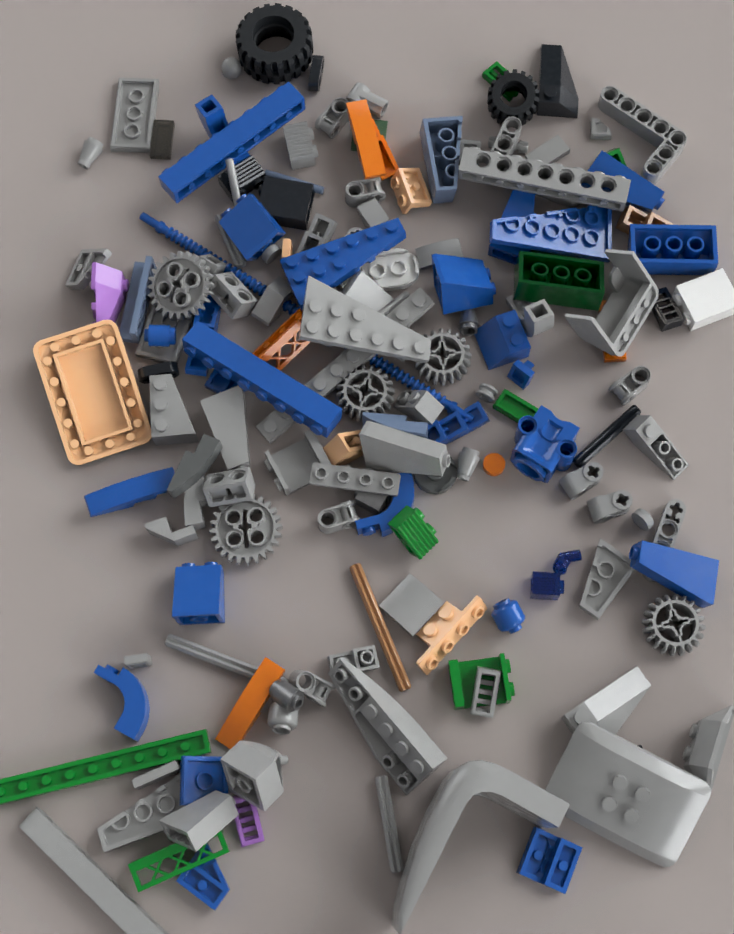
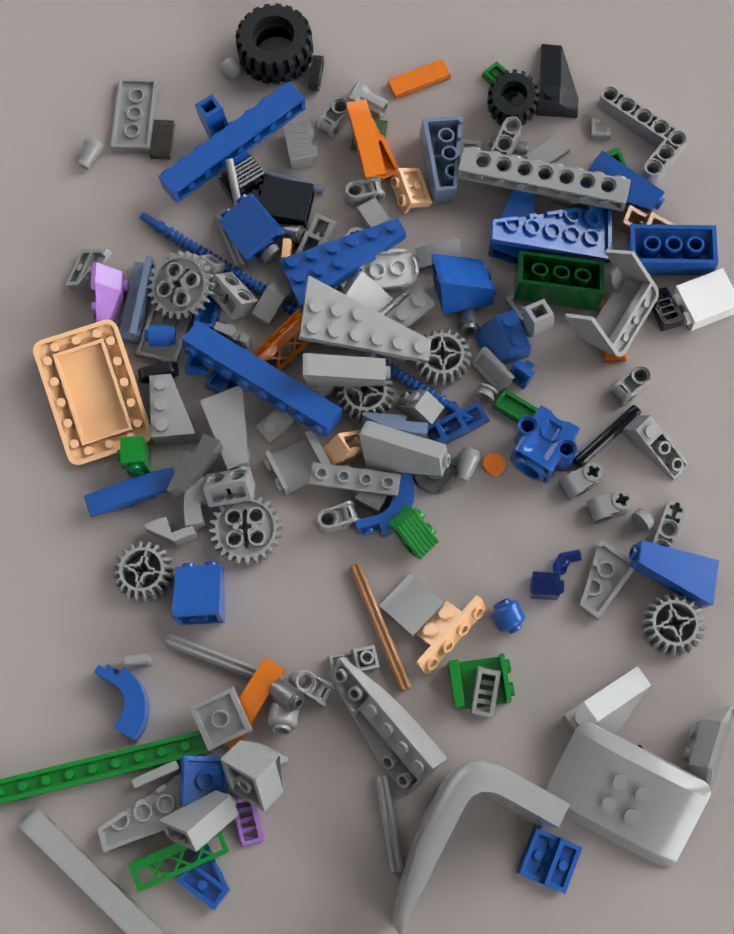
none -> light grey gear [112,541,174,602]
none -> green brick [117,436,151,478]
none -> light grey plate [189,687,253,751]
none -> light grey plate [213,321,252,349]
none -> flat silver cone [279,223,308,246]
none -> light grey slope [303,353,391,387]
none -> orange tile [388,59,451,100]
none -> light grey tile [471,347,515,393]

